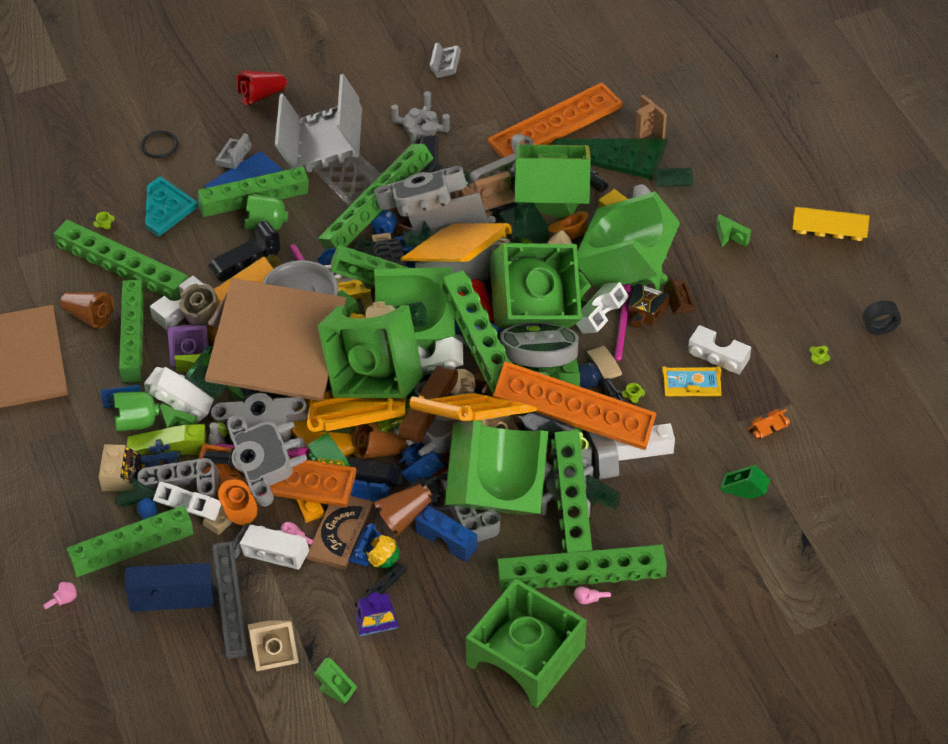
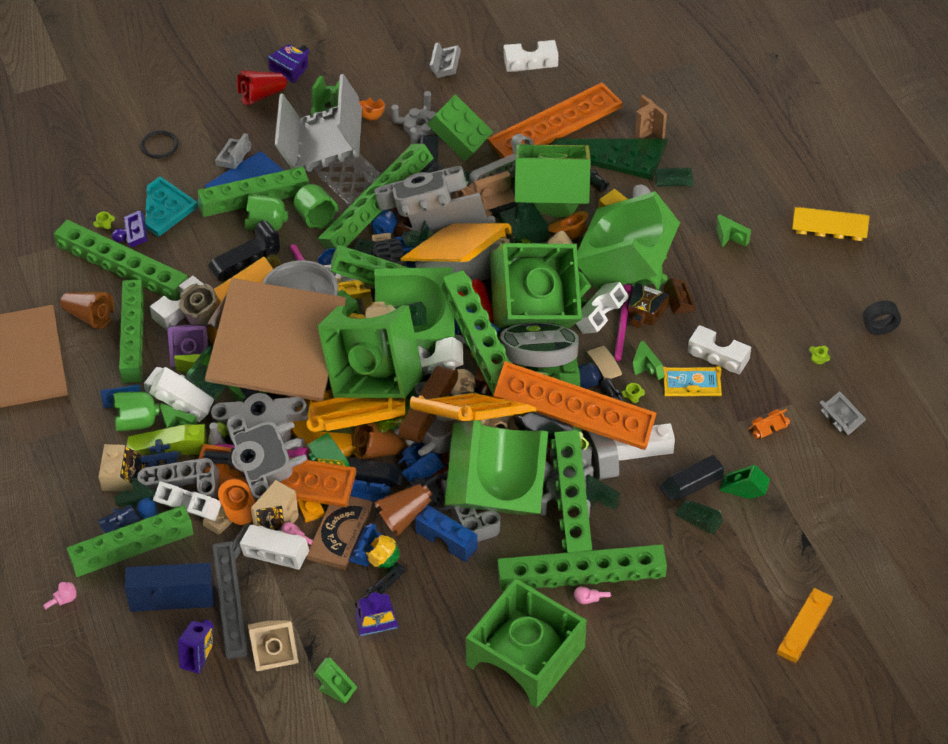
none -> dark blue hips [98,505,140,534]
none -> dark purple plate [112,210,148,248]
none -> dark purple torso [178,620,214,674]
none -> tan slope [251,480,299,531]
none -> dark purple torso [268,44,309,83]
none -> bright green cylinder [294,184,339,230]
none -> bright green piece [311,76,340,117]
none -> orange hair [359,98,385,121]
none -> bright green brick [427,94,493,162]
none -> white arch [504,40,558,72]
none -> bright green slope [633,341,665,380]
none -> black piece [659,455,724,501]
none -> clear green slope [676,499,723,535]
none -> light orange plate [777,588,833,663]
none -> light grey bracket [819,391,866,435]

